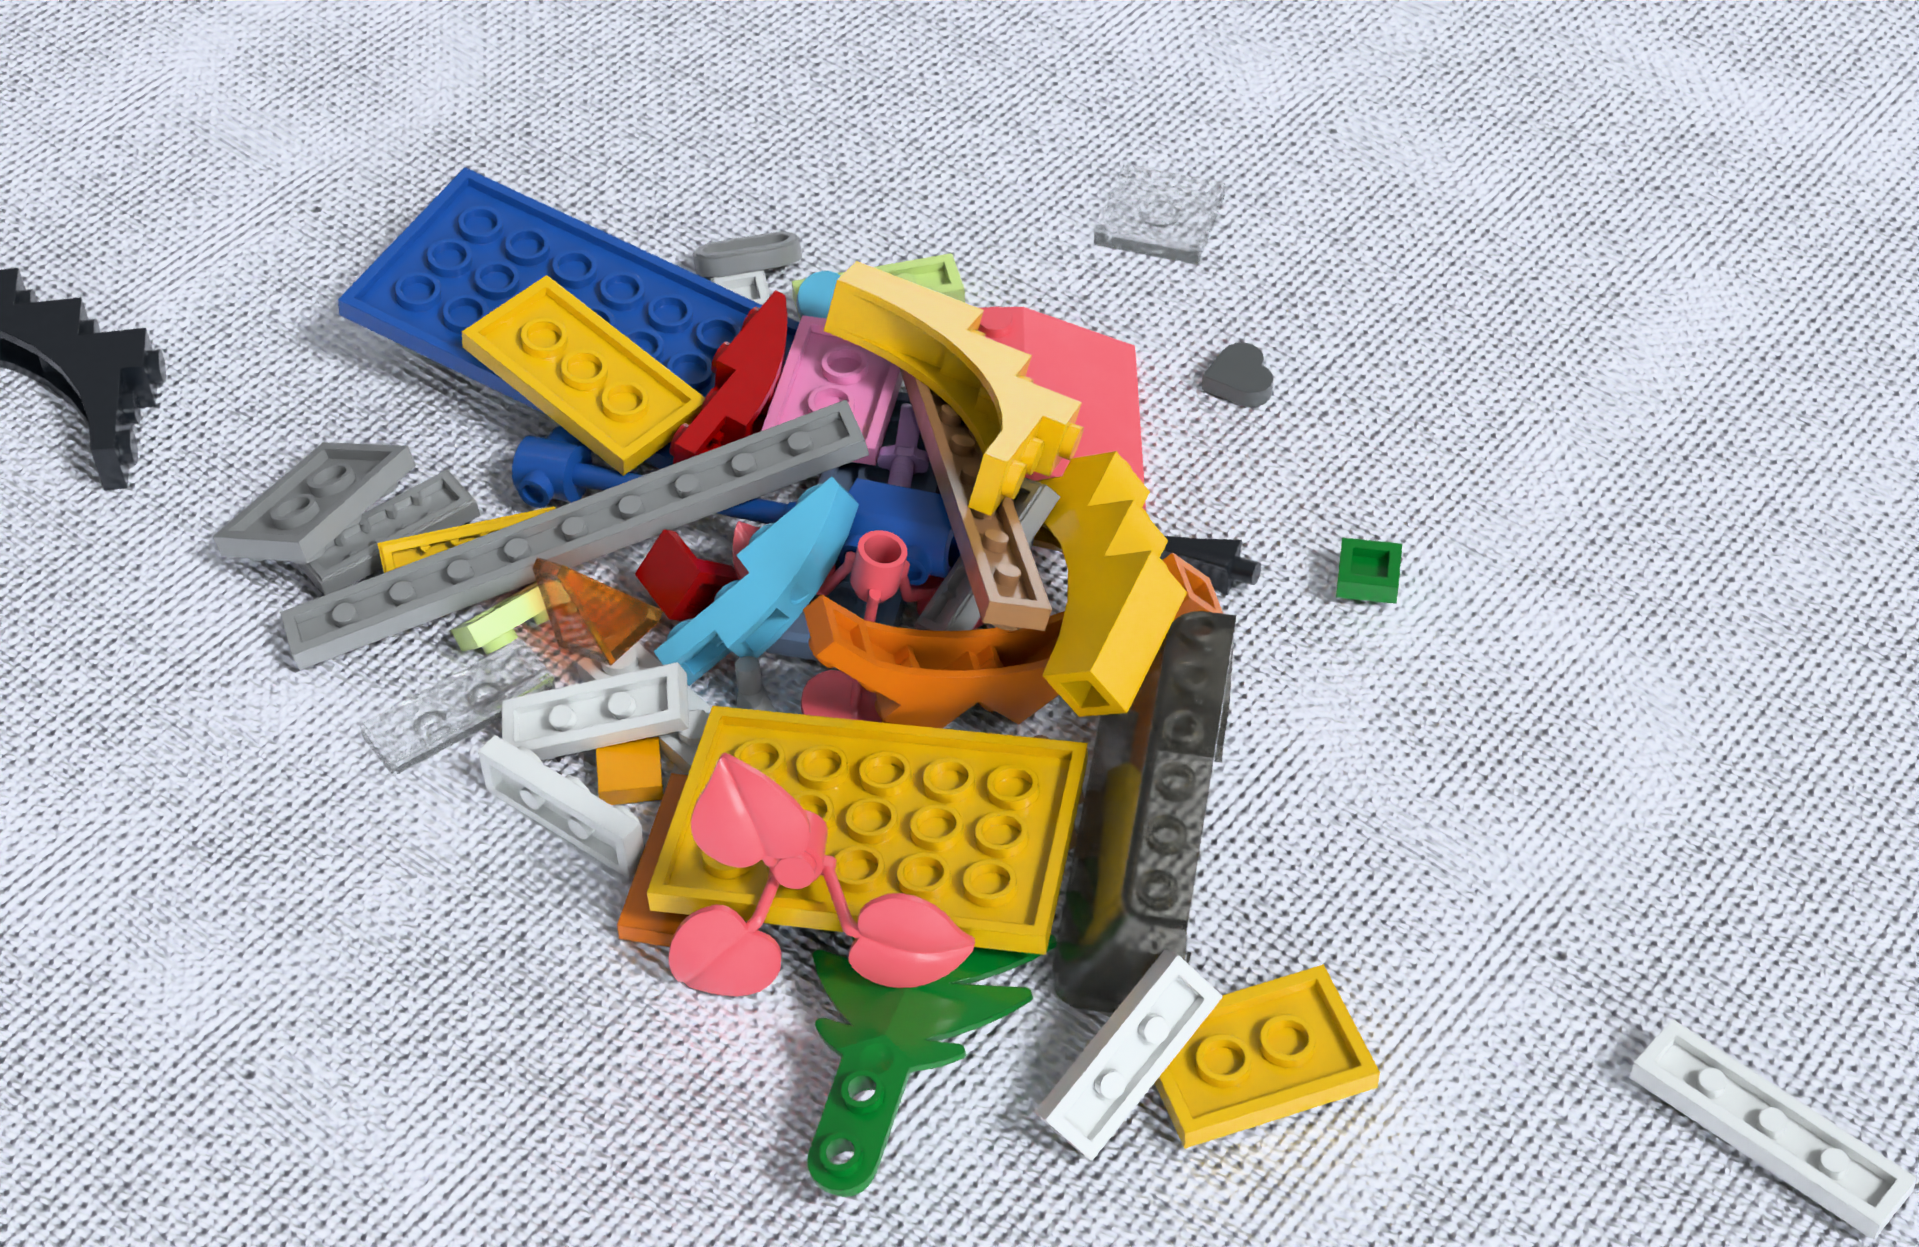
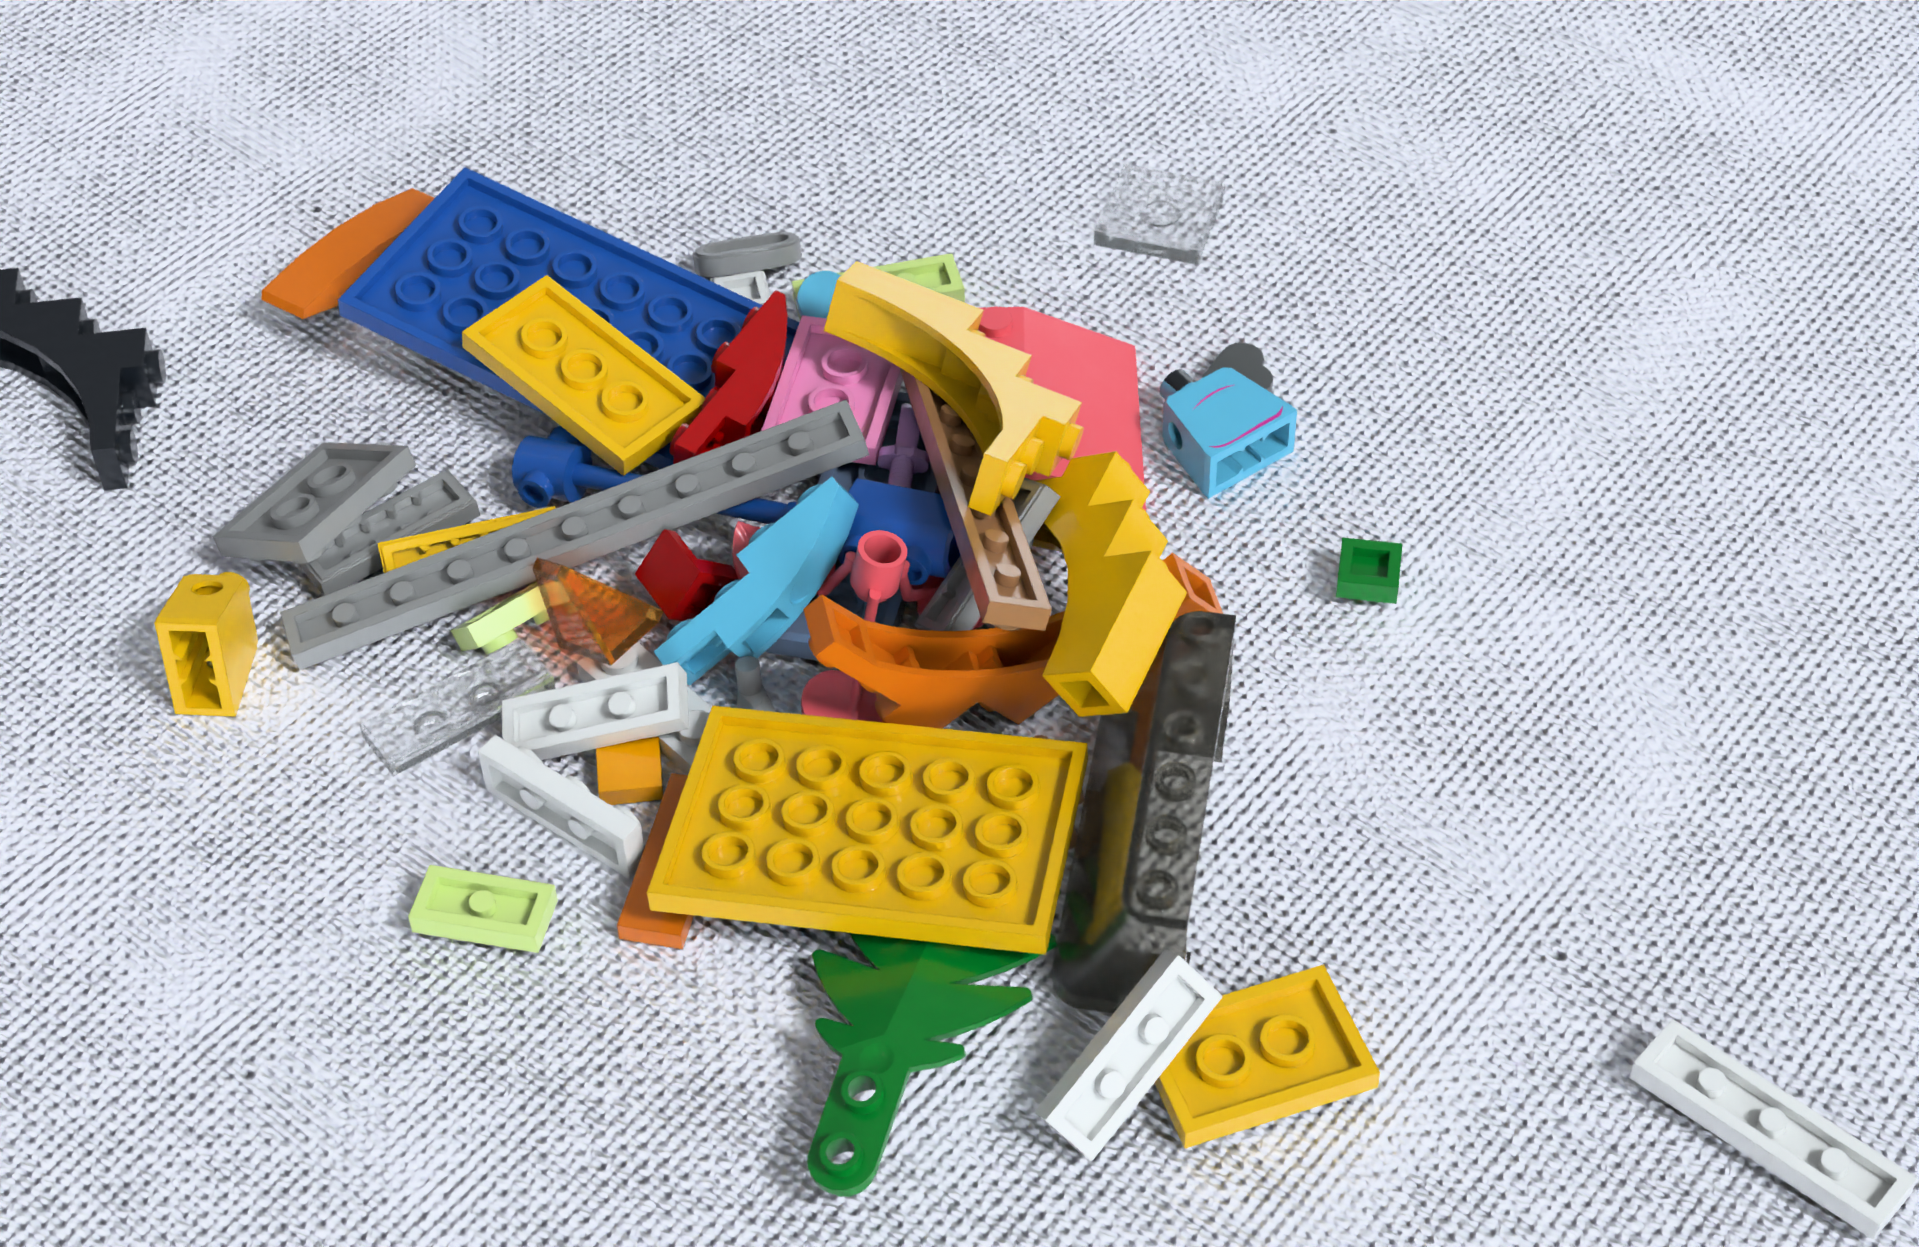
coral plant [668,753,975,996] -> none
black piece [1160,536,1261,596] -> none
none -> yellow torso [154,572,258,717]
none -> orange slope [261,188,435,319]
none -> yellowish green plate [408,865,558,953]
none -> medium azure torso [1160,367,1297,499]

